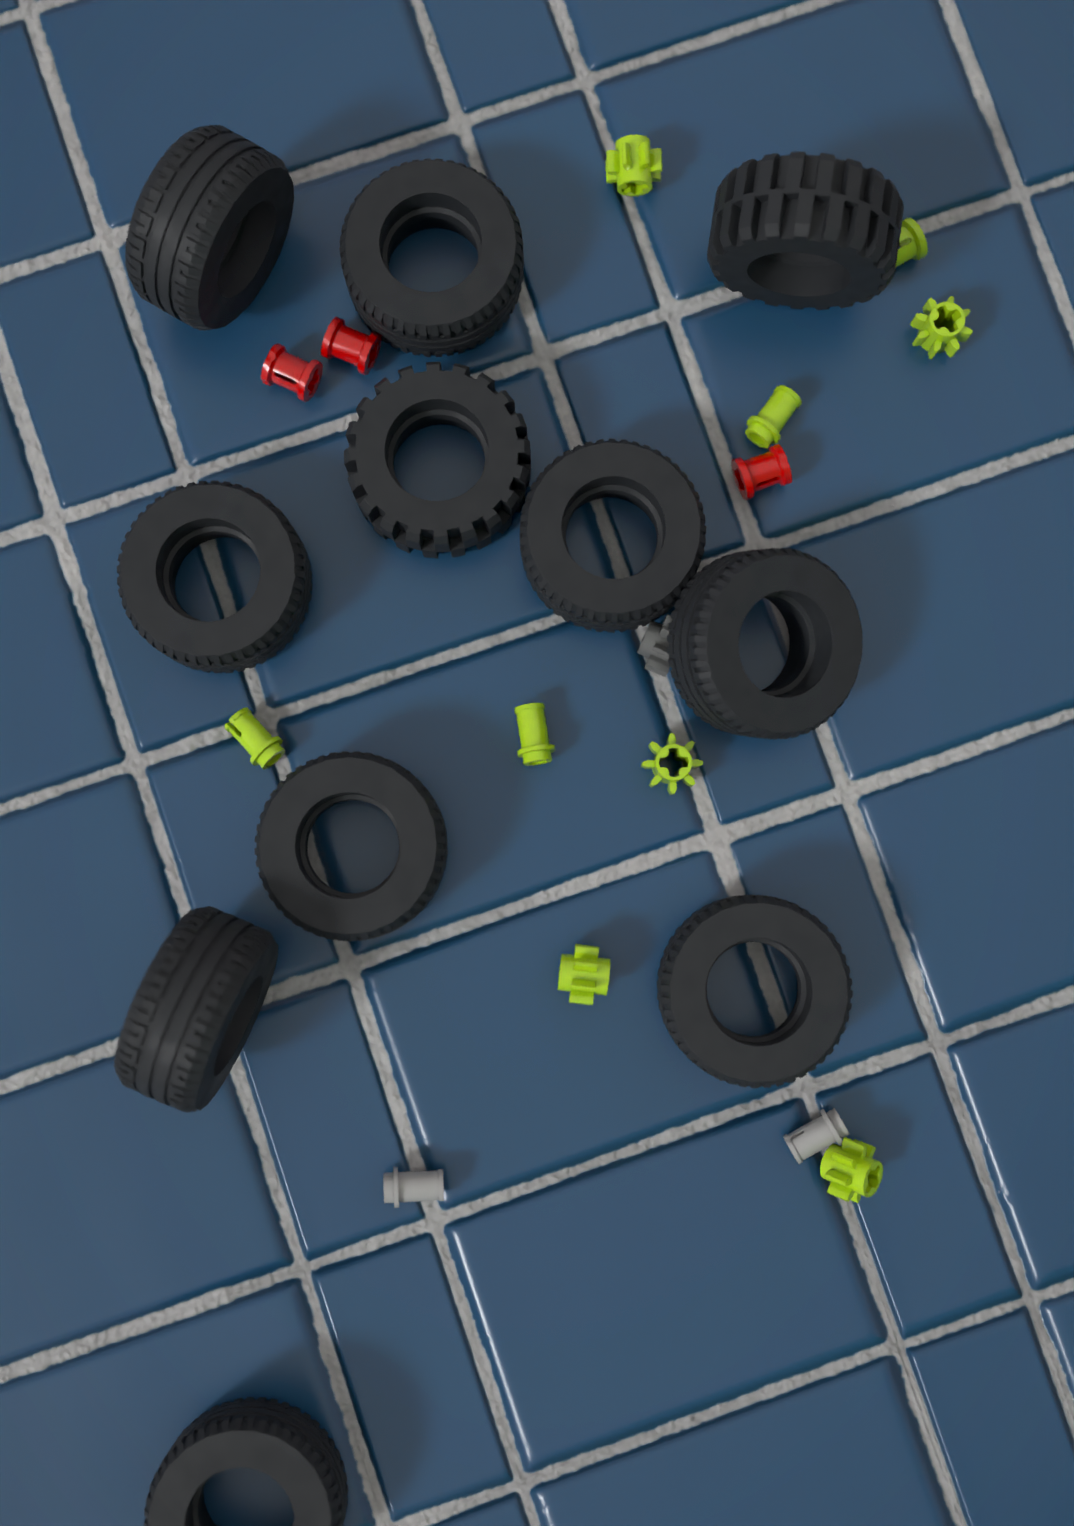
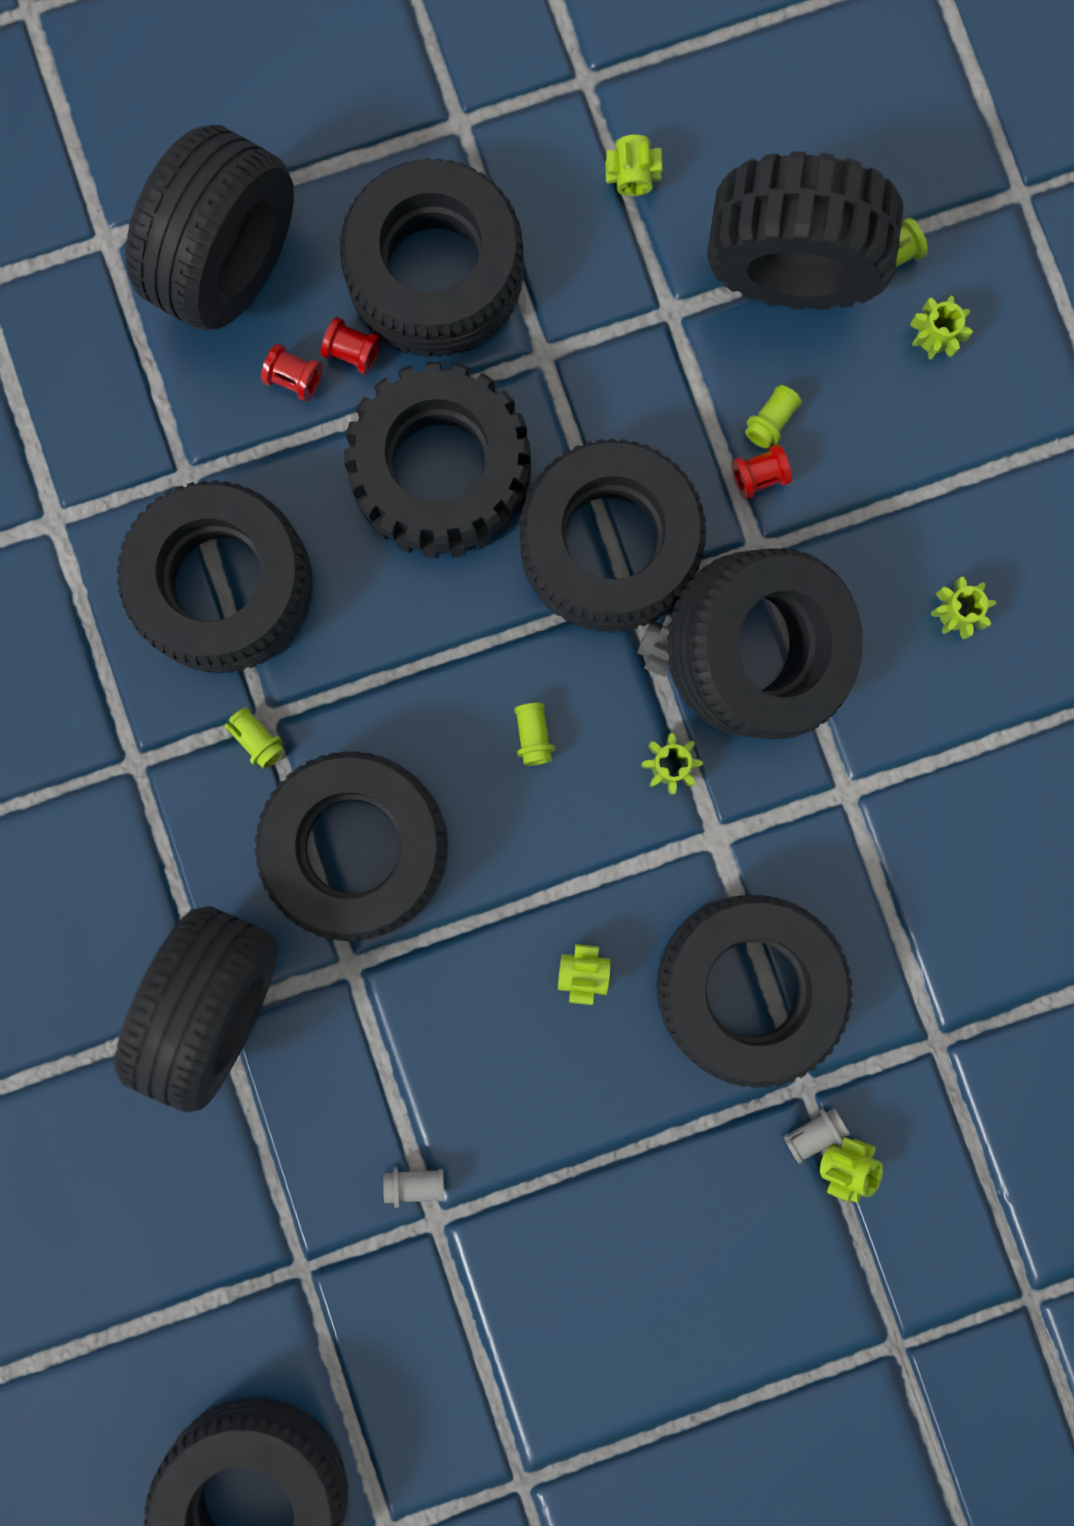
none -> lime gear [931,577,996,640]

